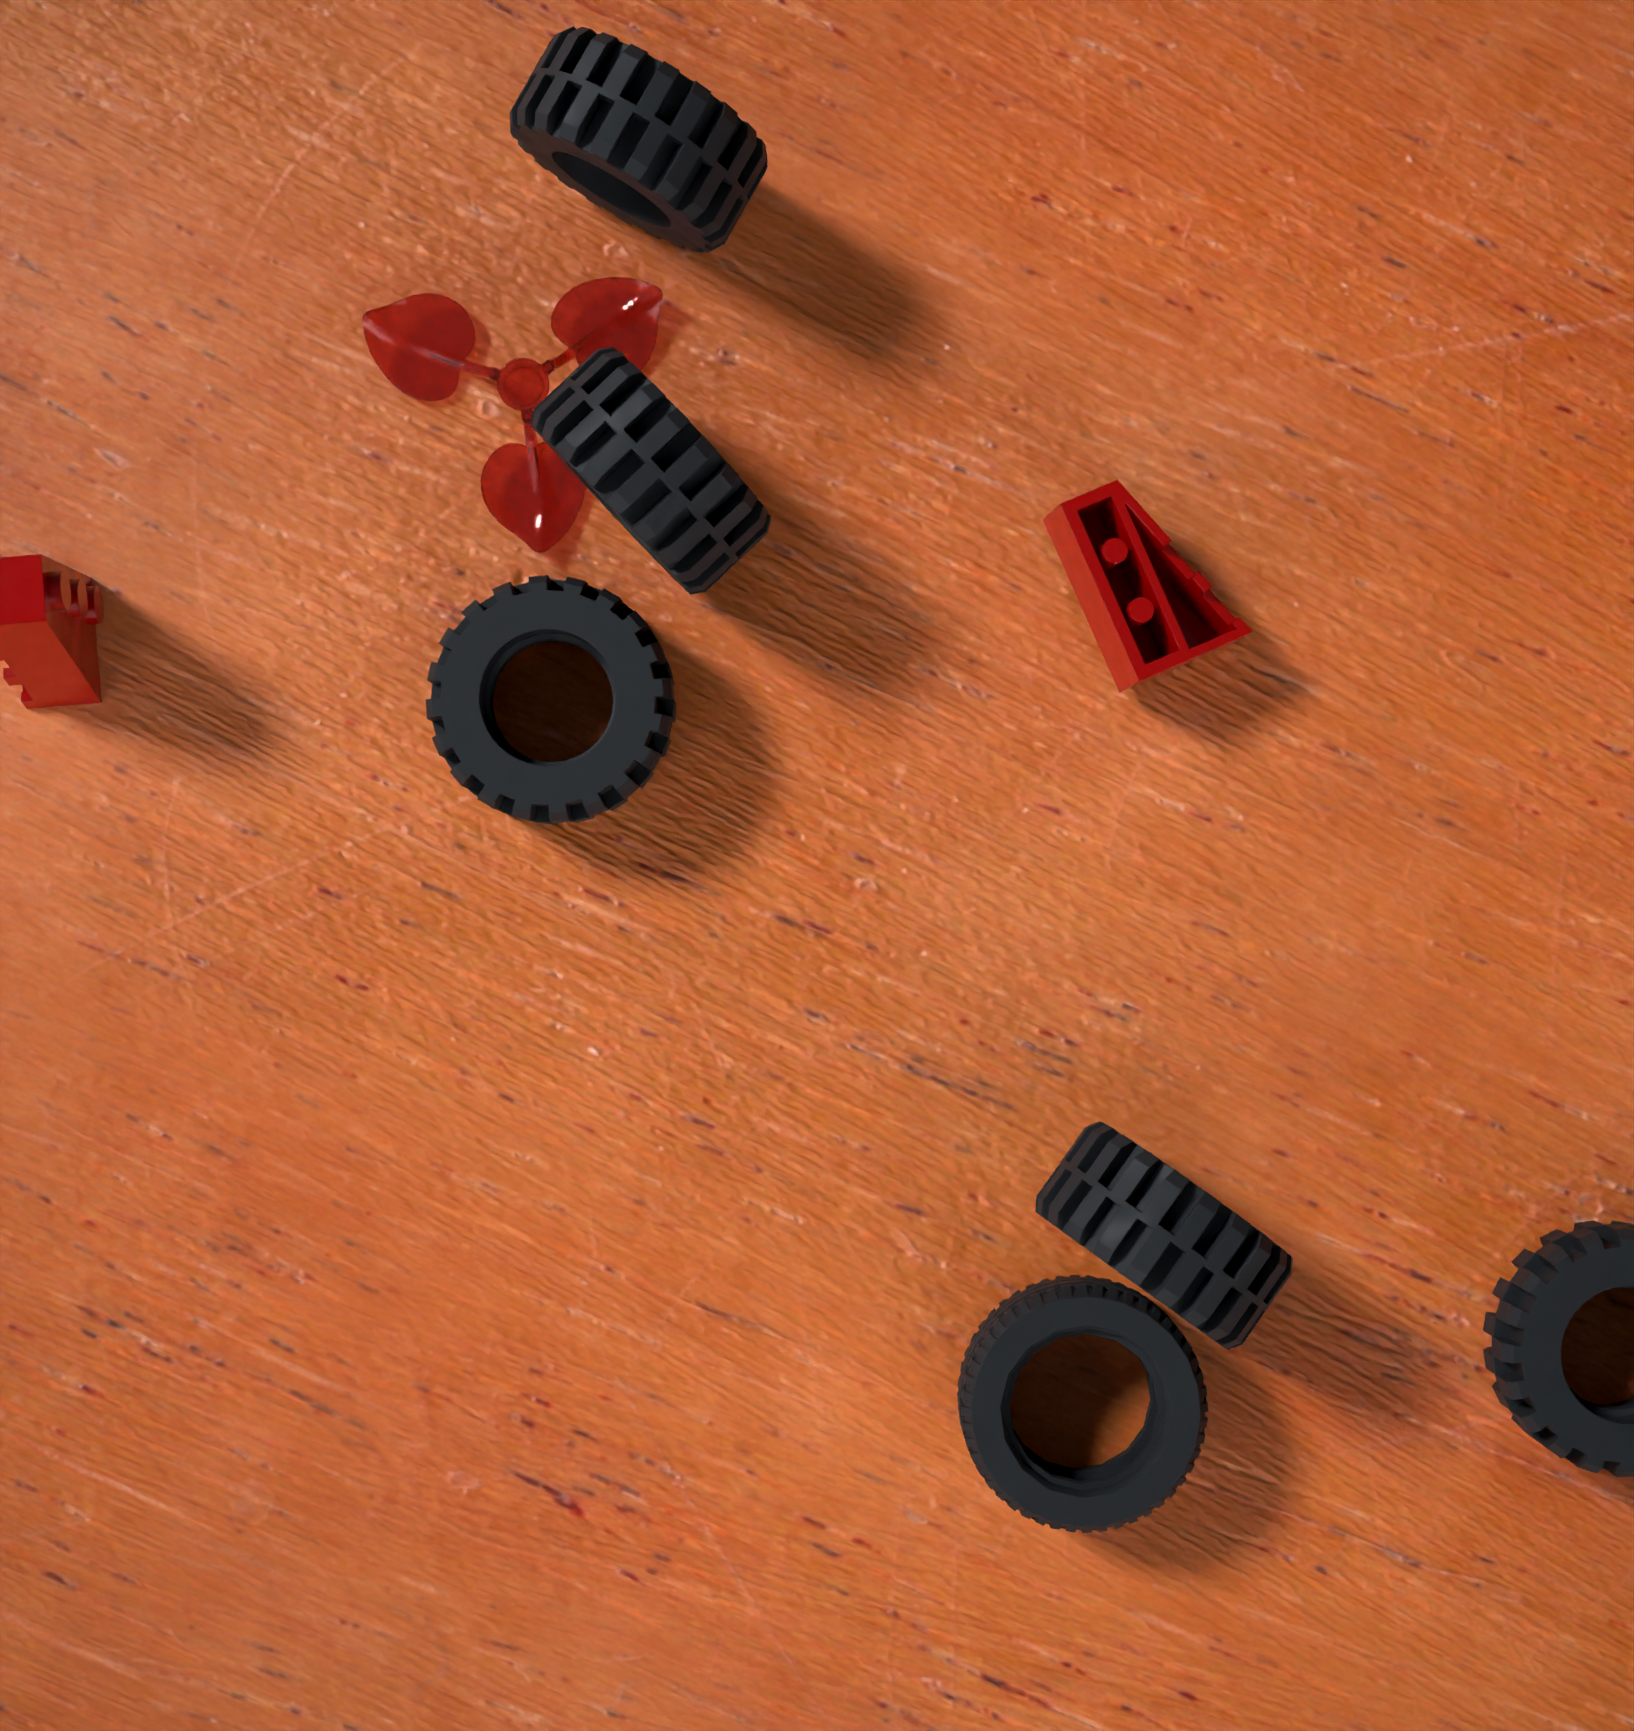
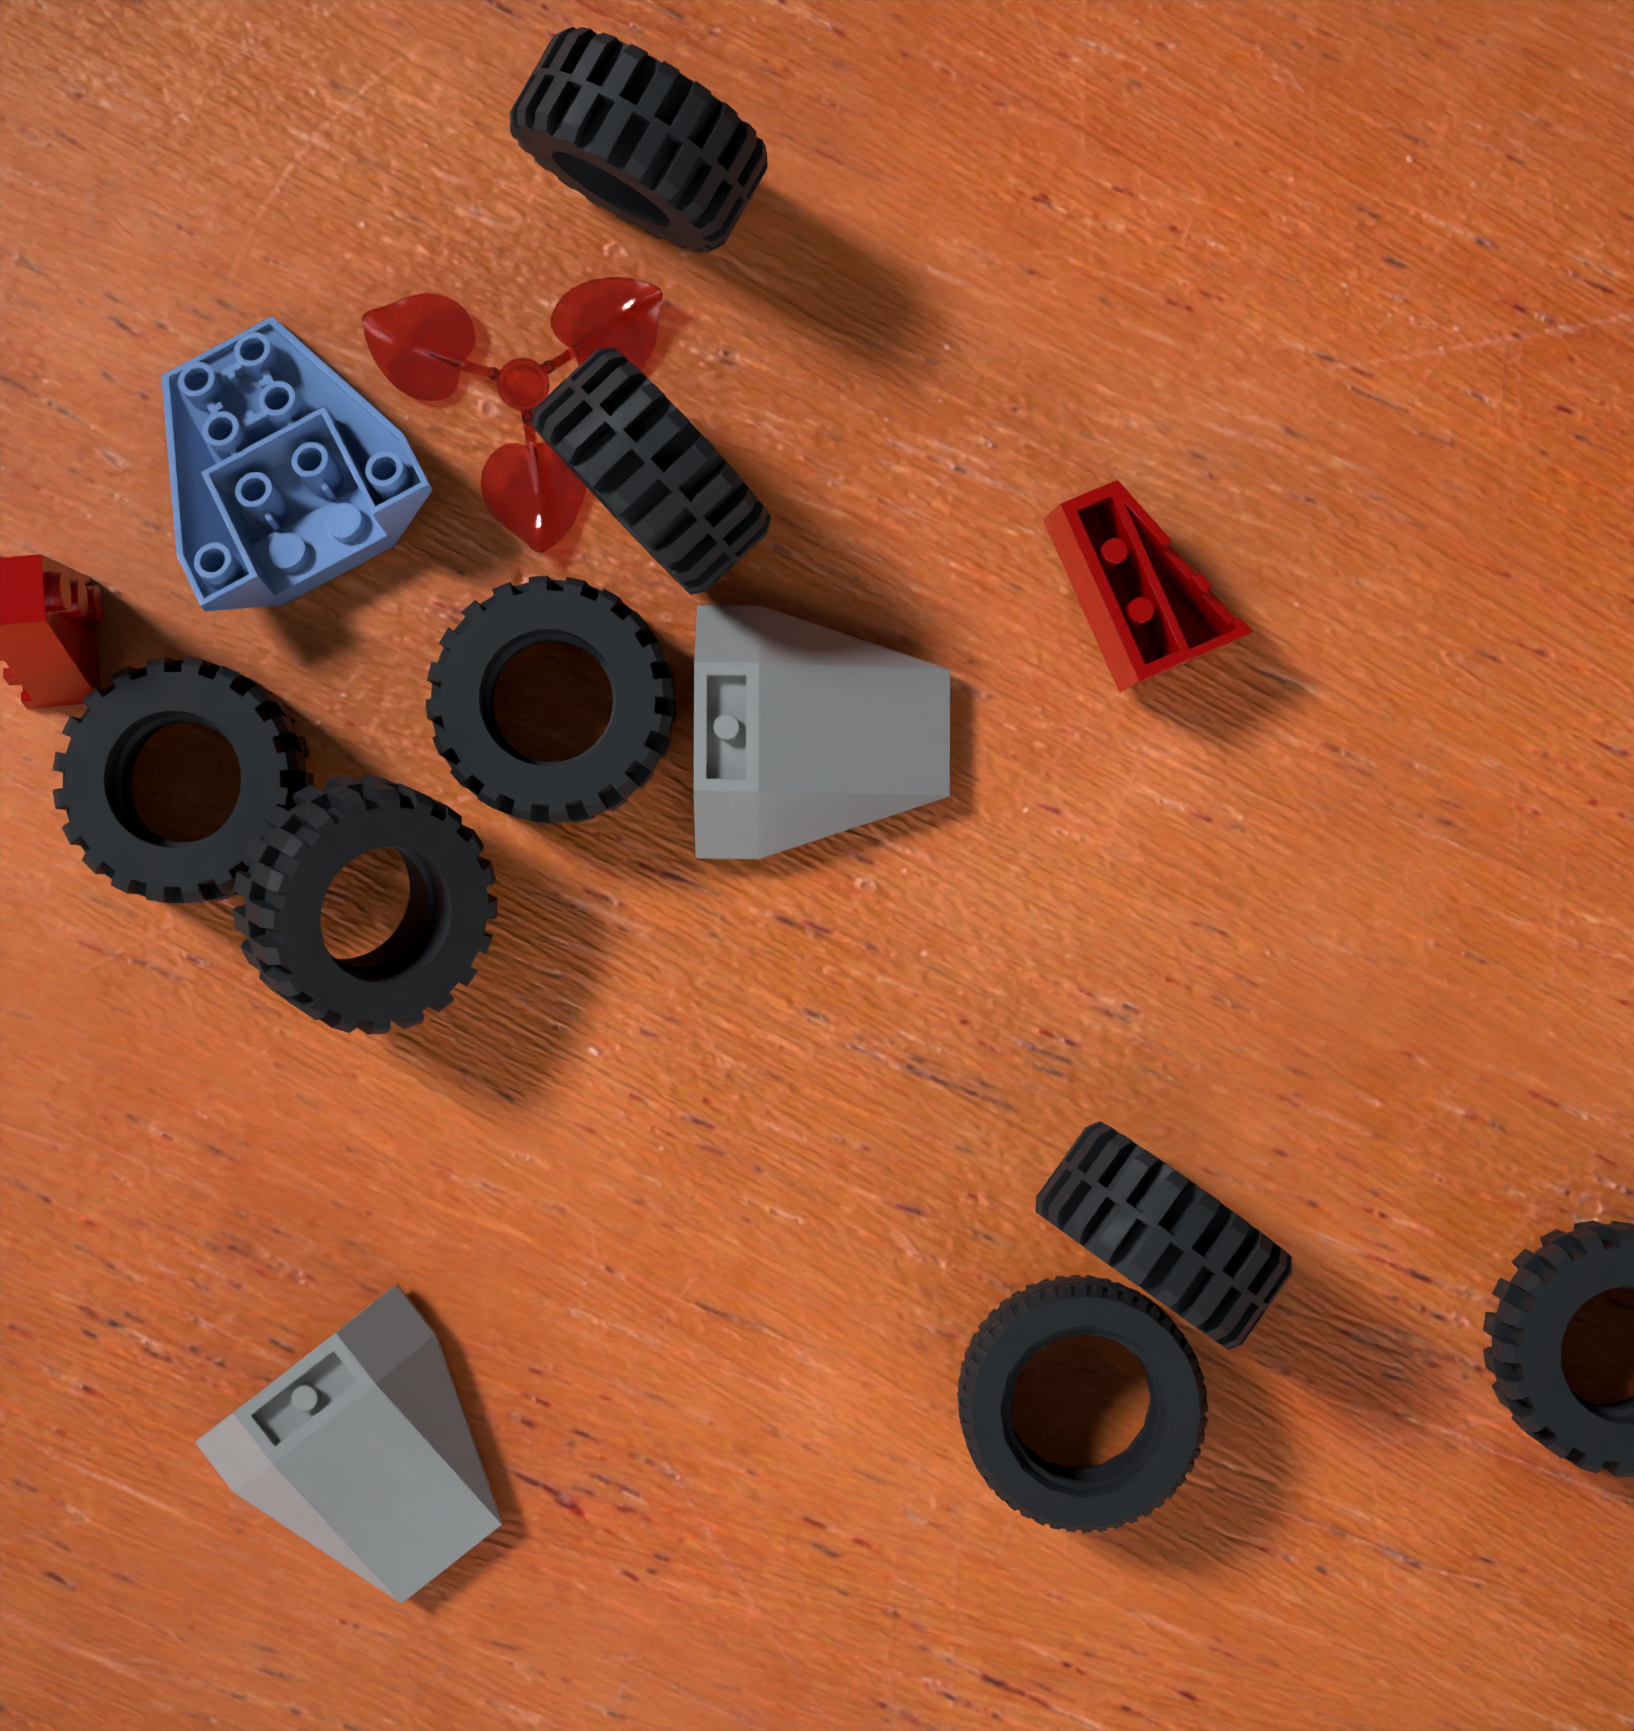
none -> black tyre [52,657,313,903]
none -> medium blue wedge [161,316,433,611]
none -> light grey wedge [195,1283,503,1604]
none -> black tyre [233,775,498,1035]
none -> light grey wedge [694,605,950,859]

